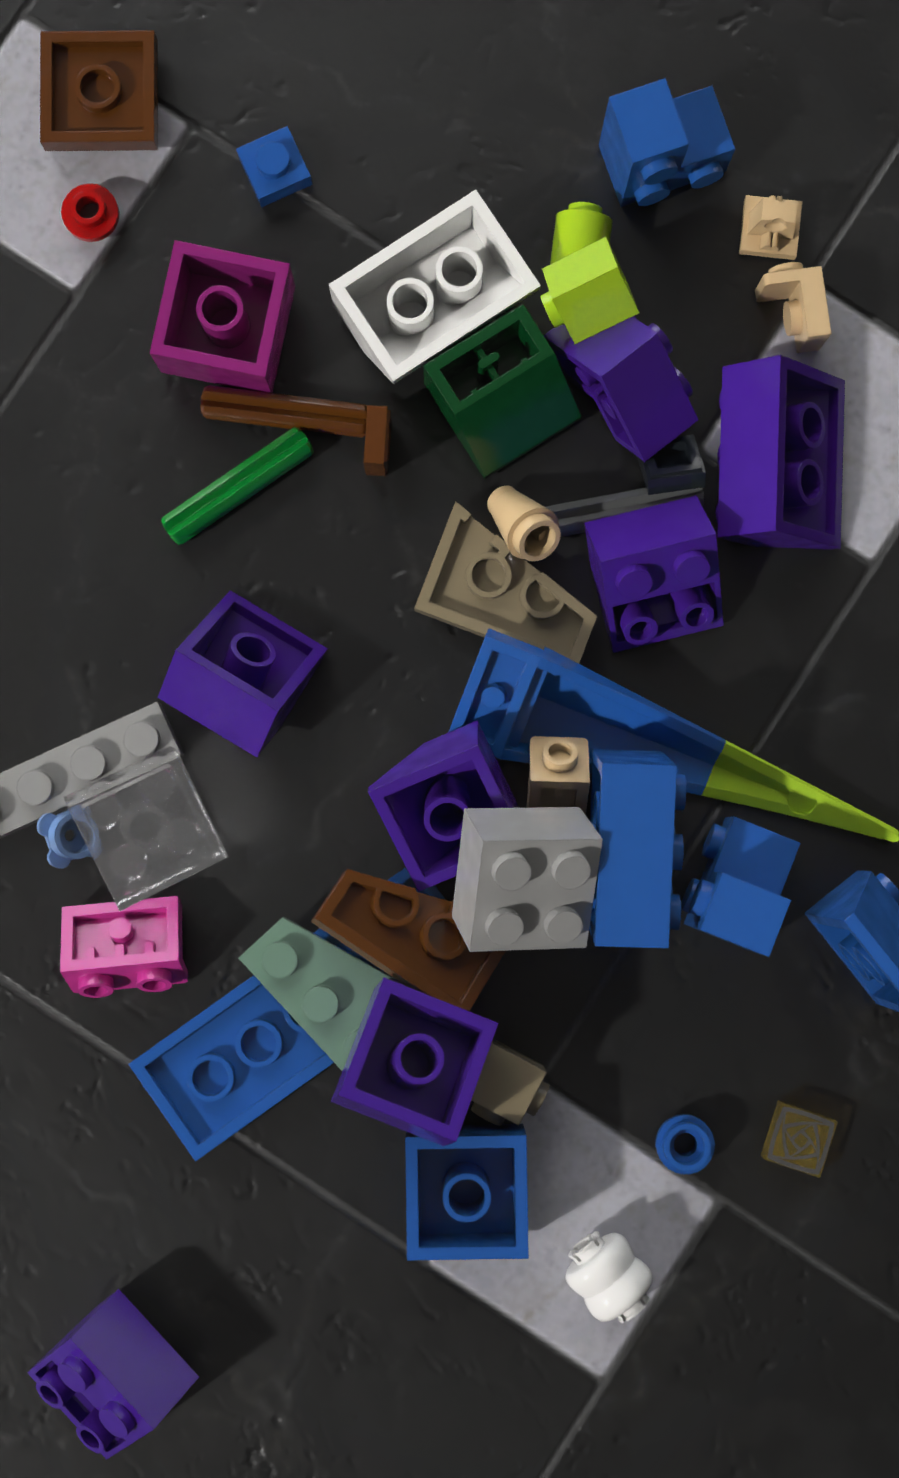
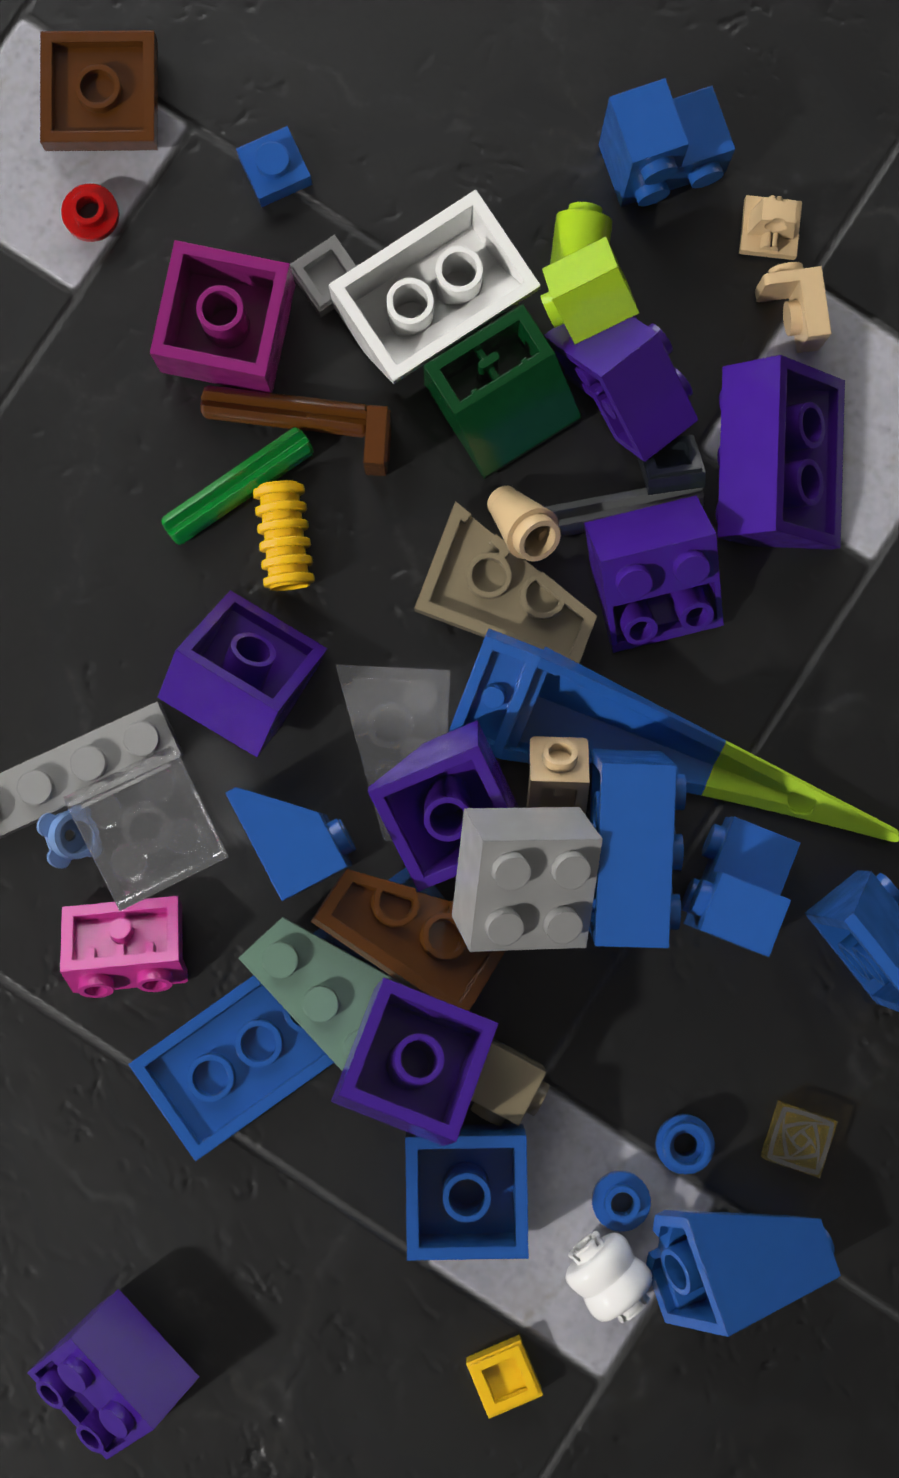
none -> blue slope [225,787,357,901]
none -> yellow piece [253,480,315,591]
none -> light grey tile [290,234,356,318]
none -> clear wing [335,664,450,841]
none -> yellow tile [466,1335,543,1419]
none -> blue plate [592,1171,651,1232]
none -> blue slope [646,1210,841,1337]

